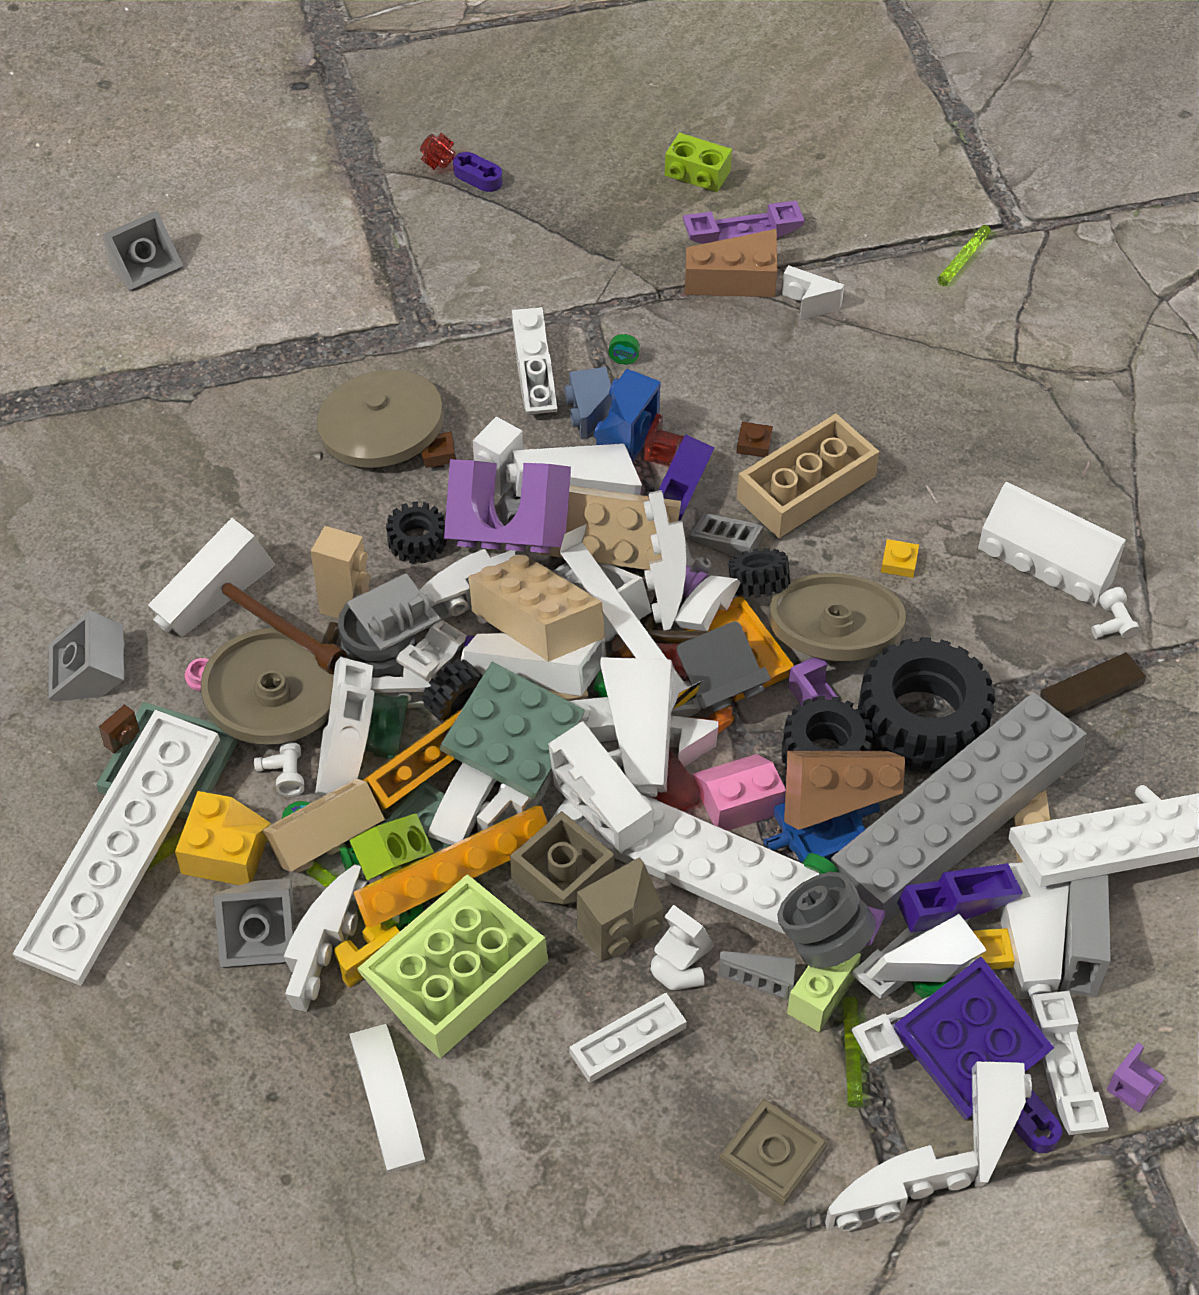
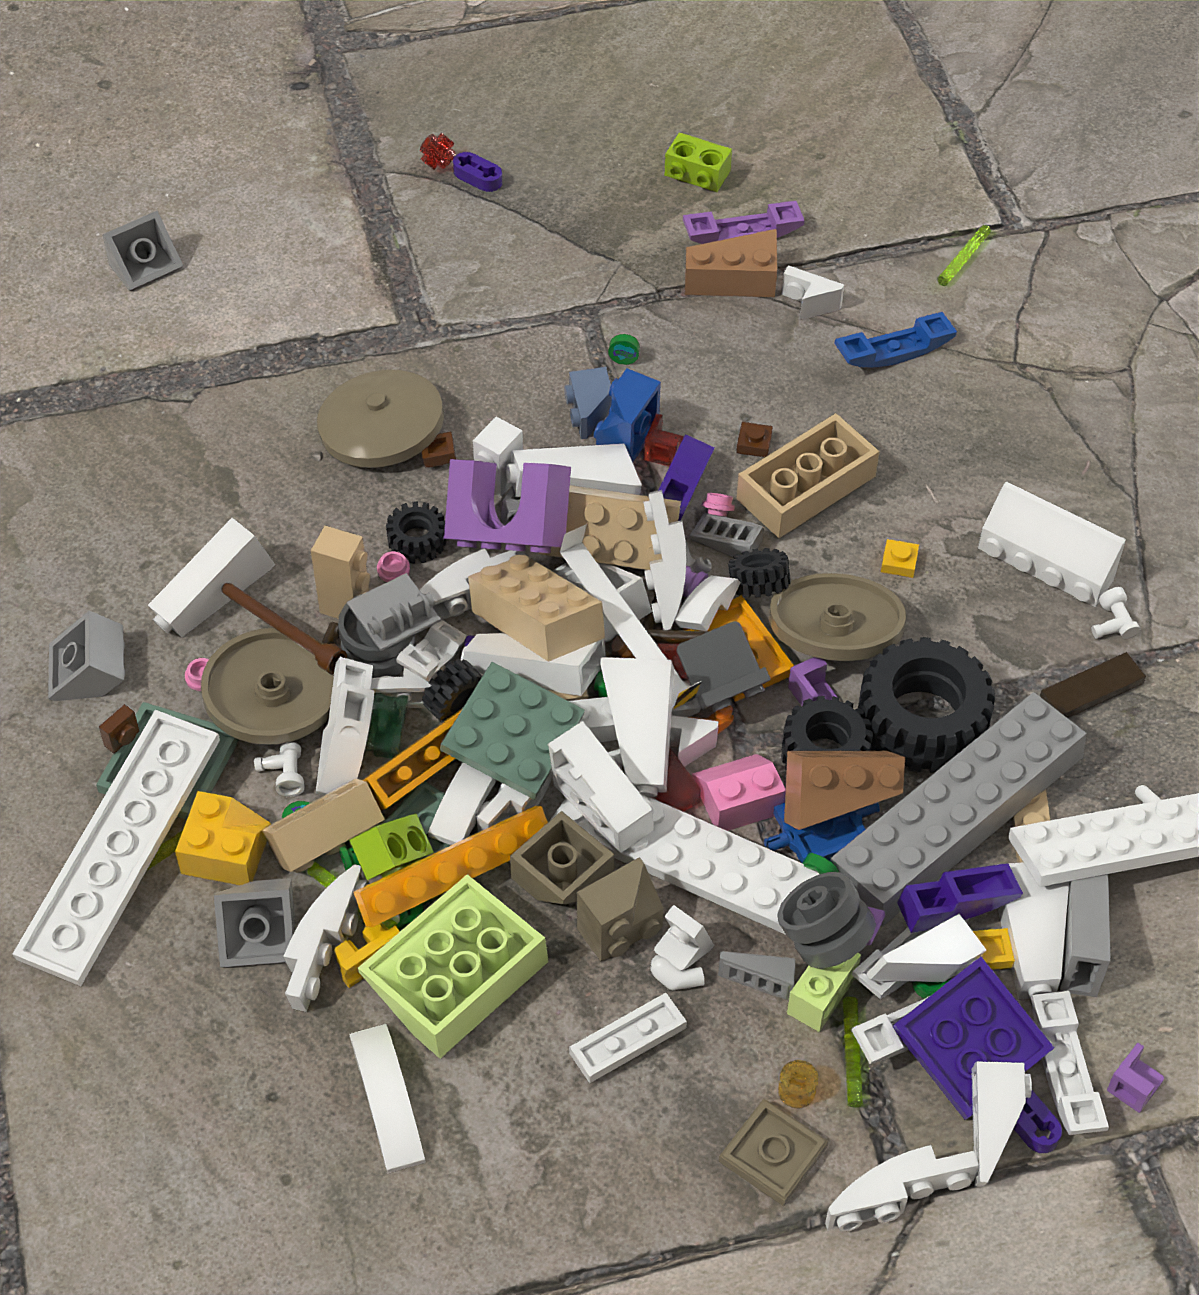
white slope [512,307,557,415] -> none
none -> bright pink plate [377,551,410,582]
none -> bright pink plate [702,493,735,516]
none -> clear yellow wheel [778,1060,819,1109]
none -> blue slope [834,312,957,368]

